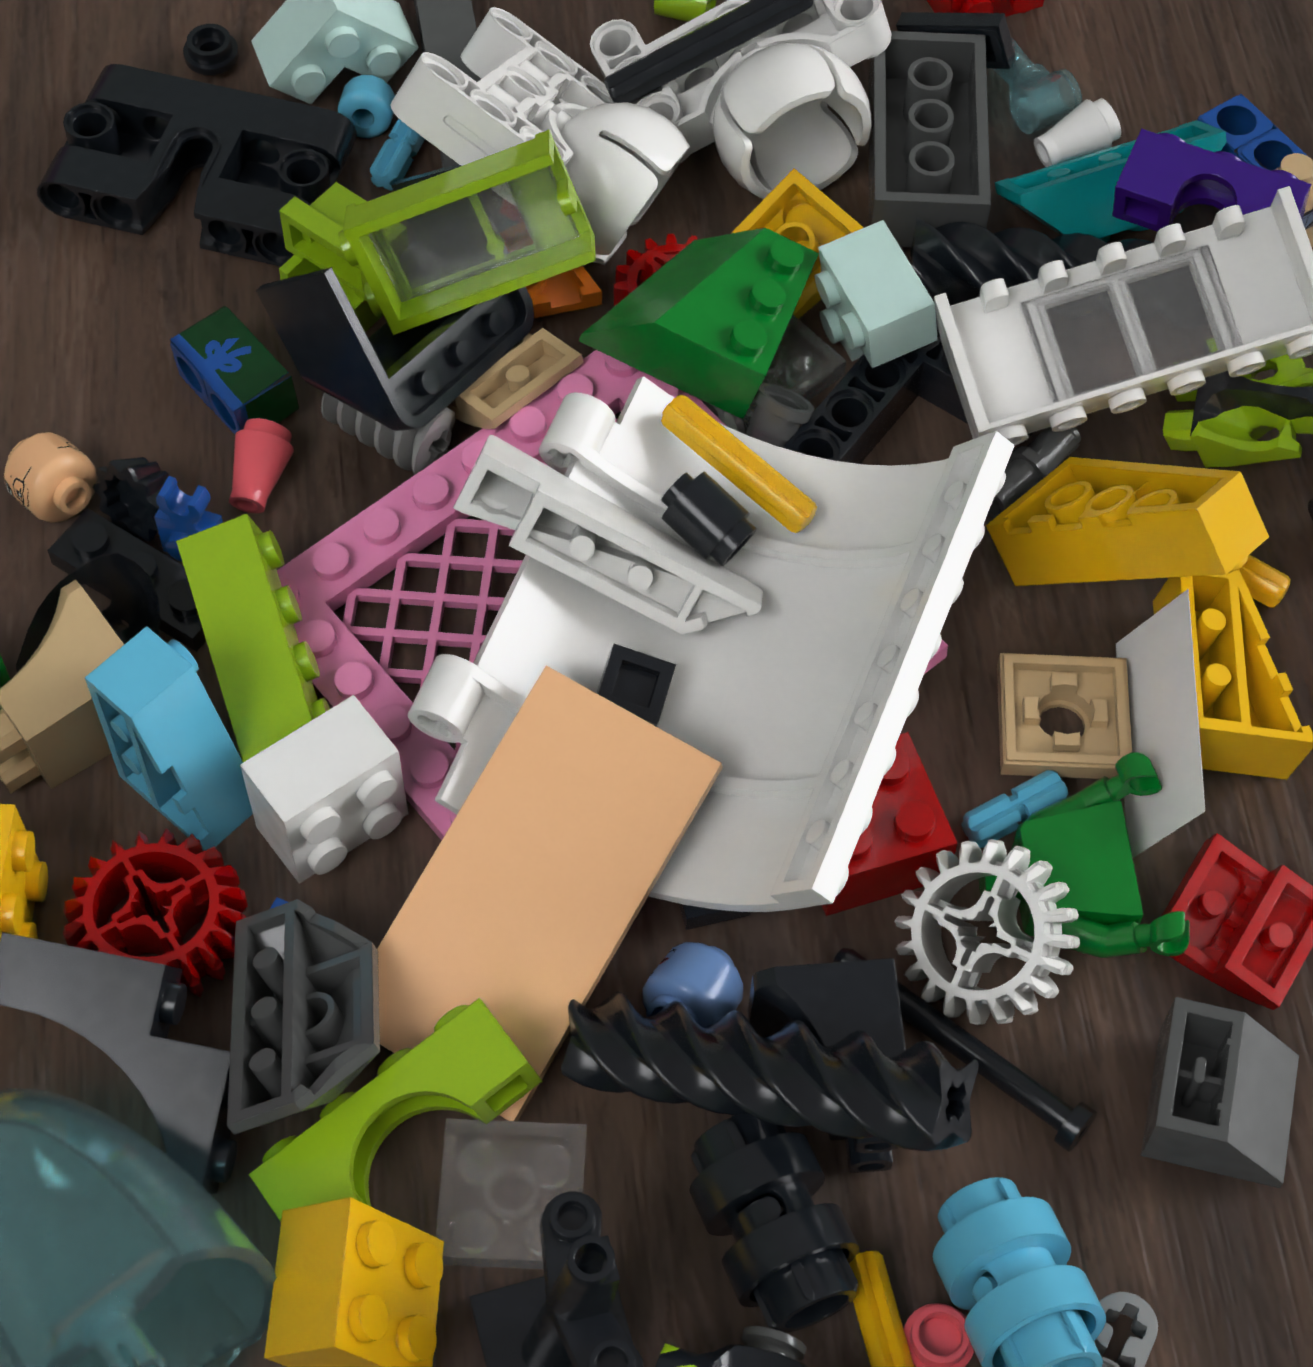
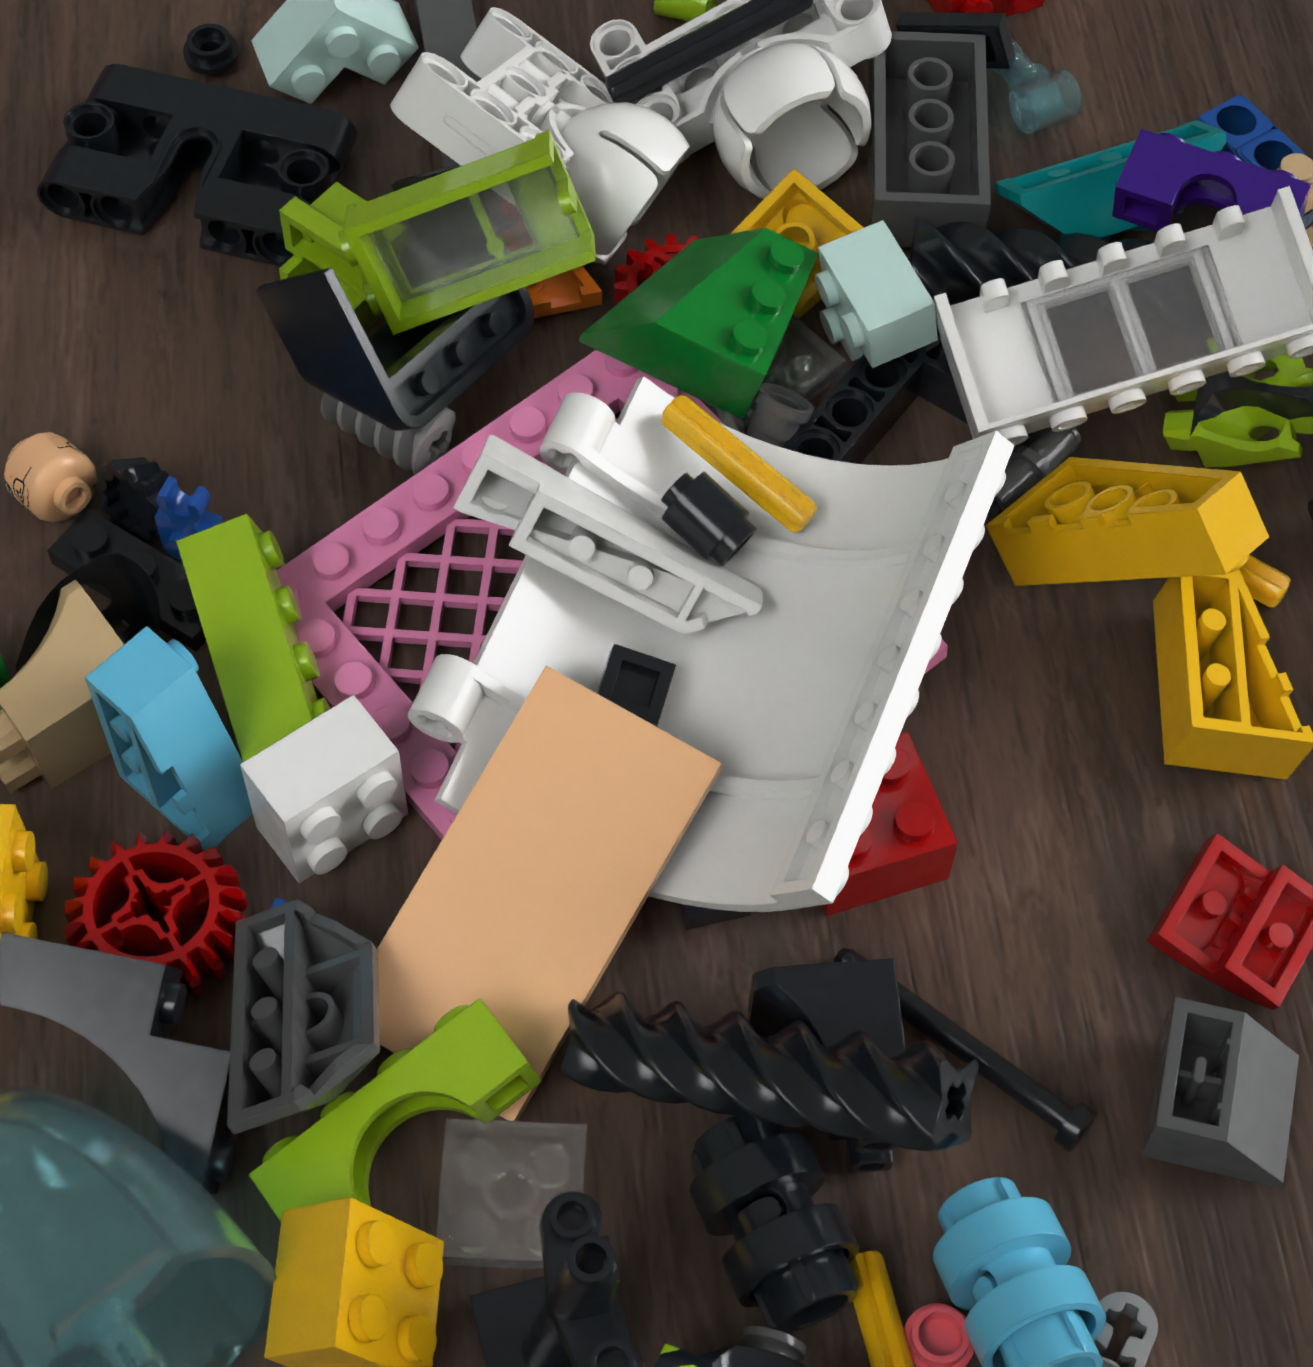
piece [170,306,299,435] -> none
coral cone [229,418,294,514] -> none
medium azure piece [338,75,395,138] -> none
medium azure piece [370,118,425,191] -> none
tan slope [447,328,584,429] -> none
medium blue head [642,942,743,1027] -> none
white gear [894,839,1080,1025] -> none
medium azure piece [961,770,1069,848] -> none
green torso [978,752,1190,958] -> none
tan piece [997,653,1132,779] -> none
white cone [1034,98,1121,167] -> none
white sticker [1116,589,1205,858] -> none

